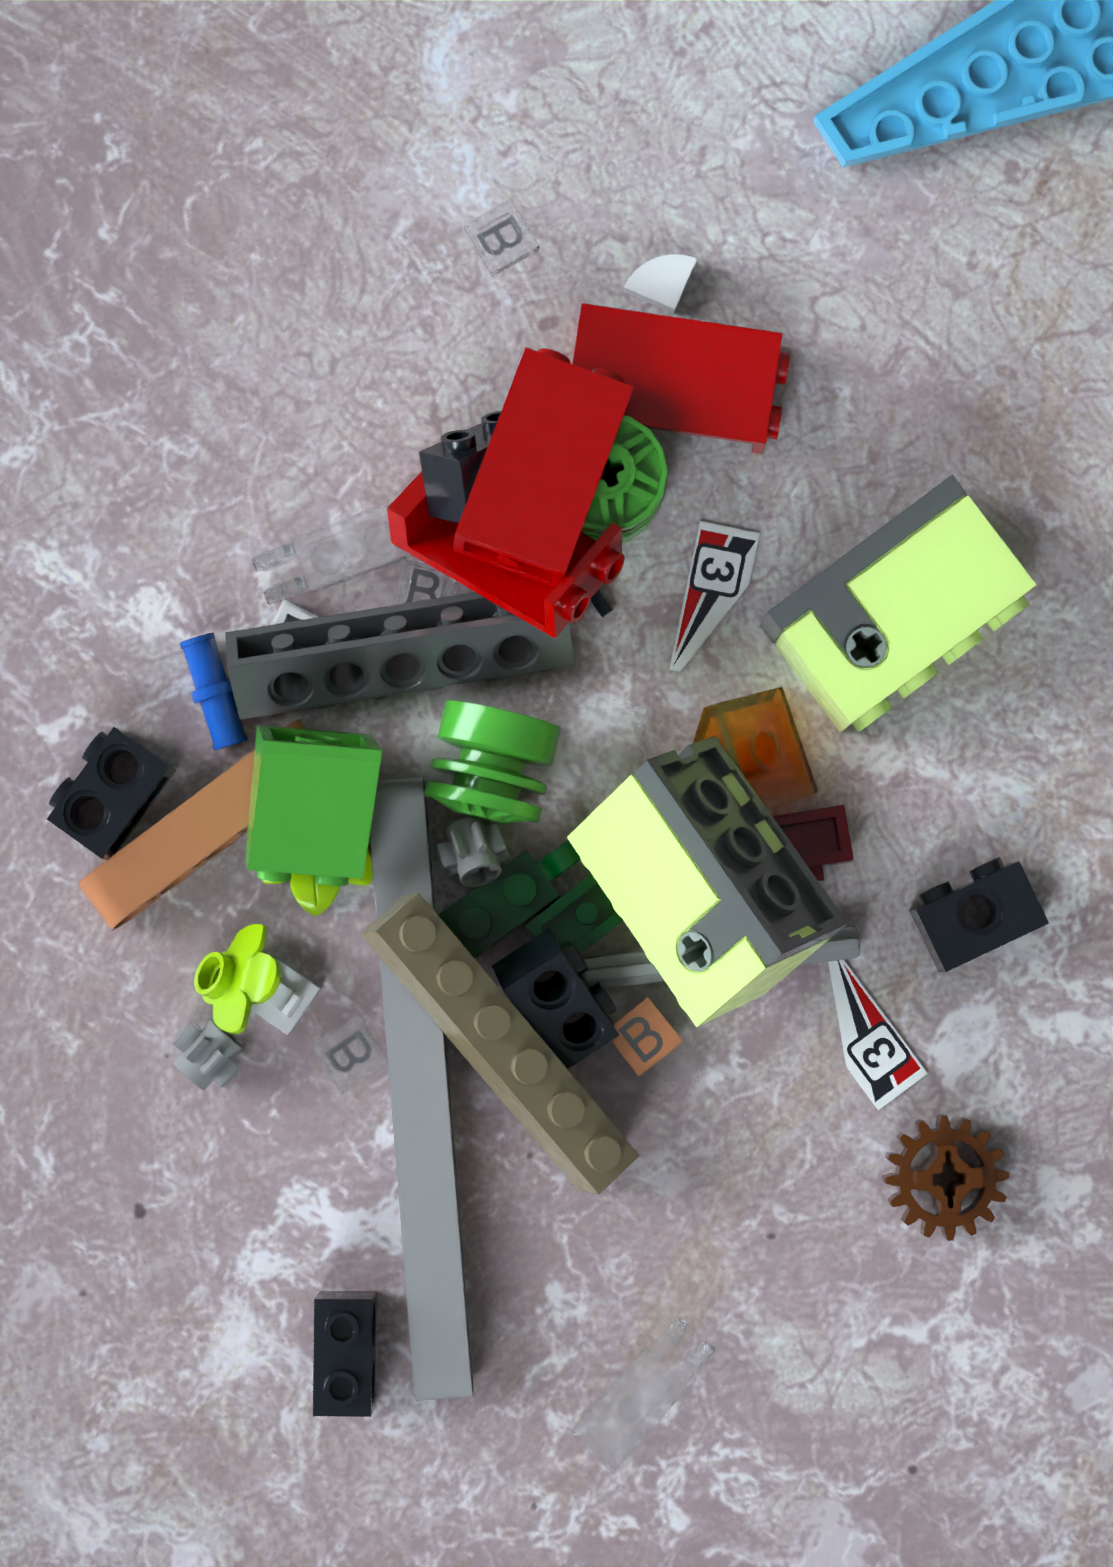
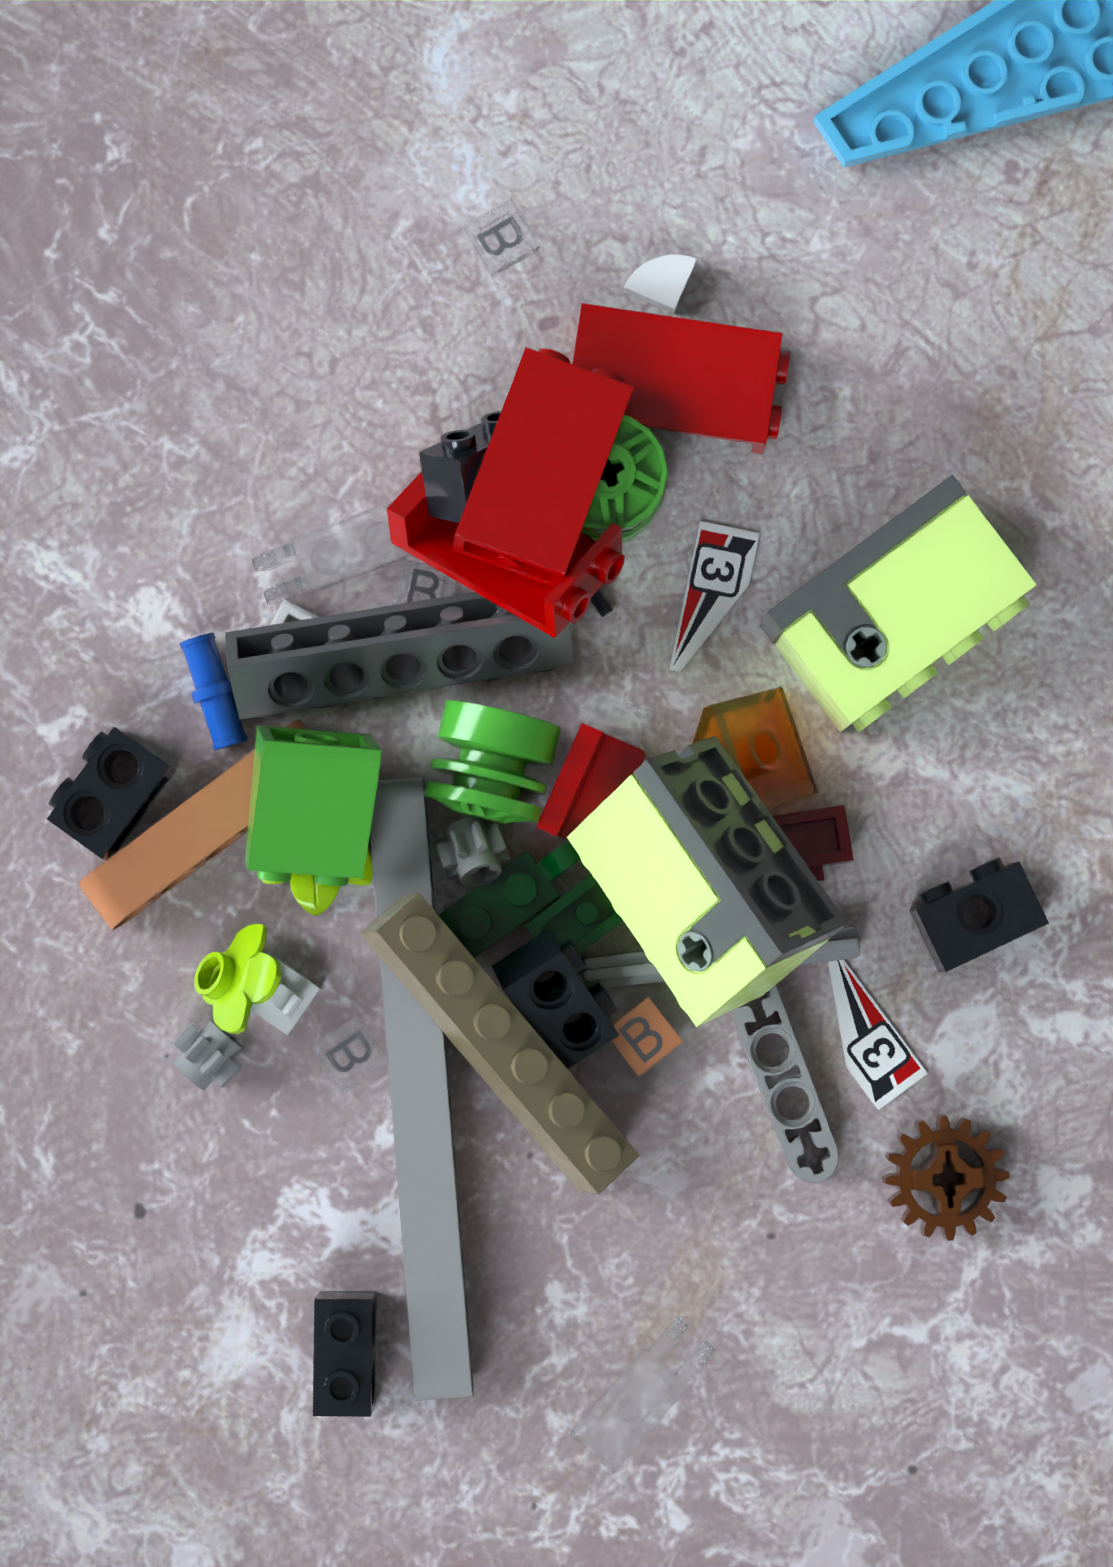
none -> red panel [536,723,646,840]
none -> light grey beam [730,985,839,1183]

